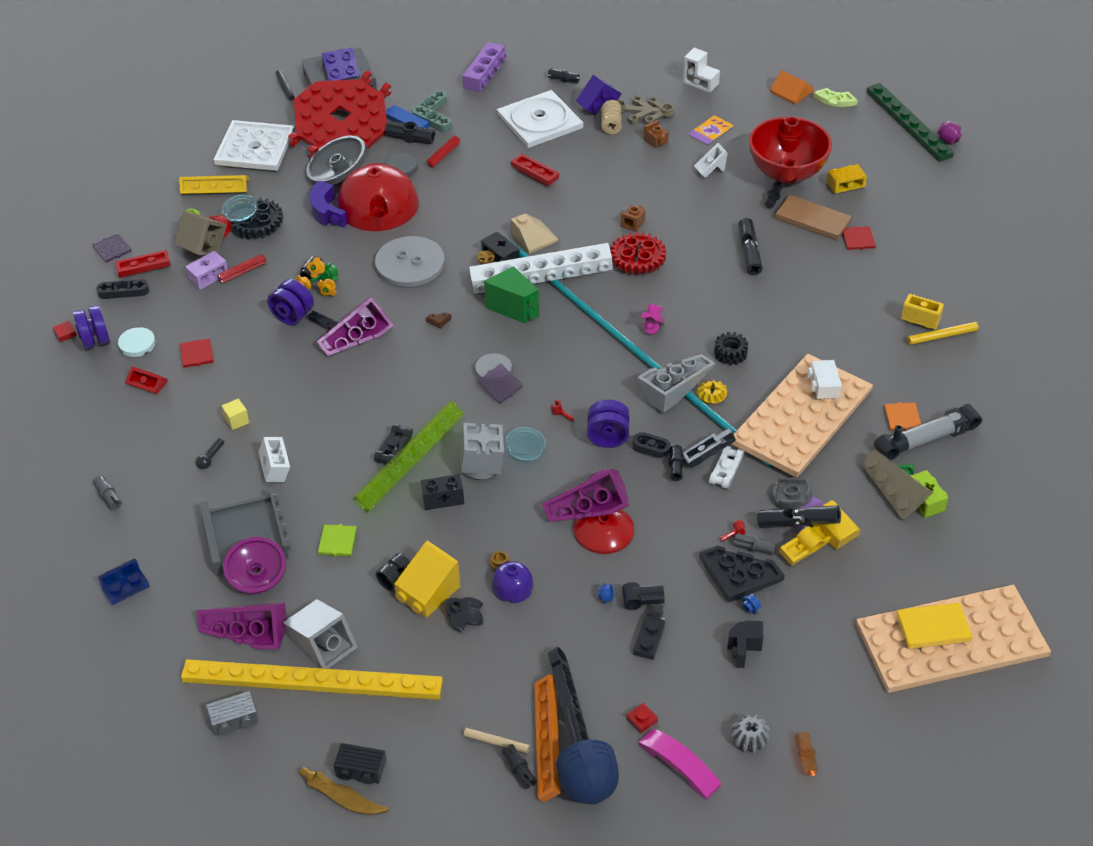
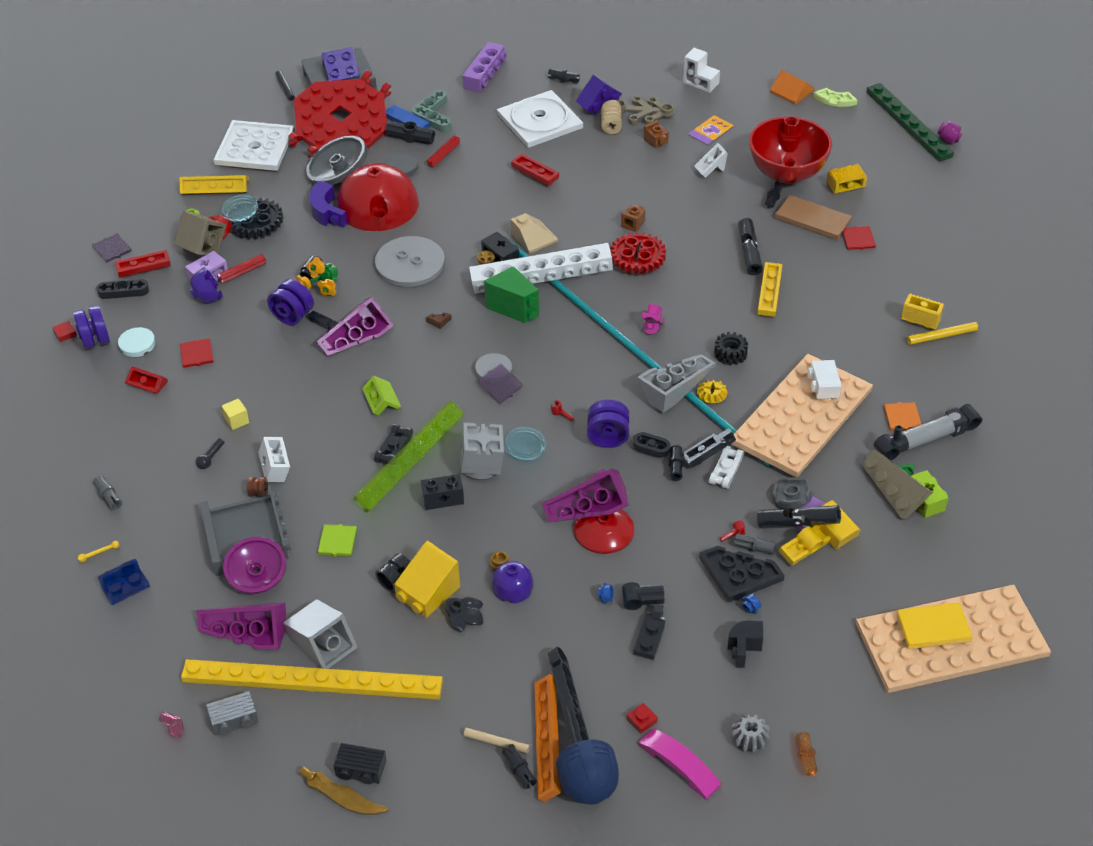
none -> yellow hinge [78,541,119,563]
none -> clear pink arm [159,711,184,738]
none -> dark purple cylinder [189,267,223,303]
none -> copper wheel [247,477,268,497]
none -> lime panel [362,375,401,416]
none -> yellow plate [757,262,783,317]

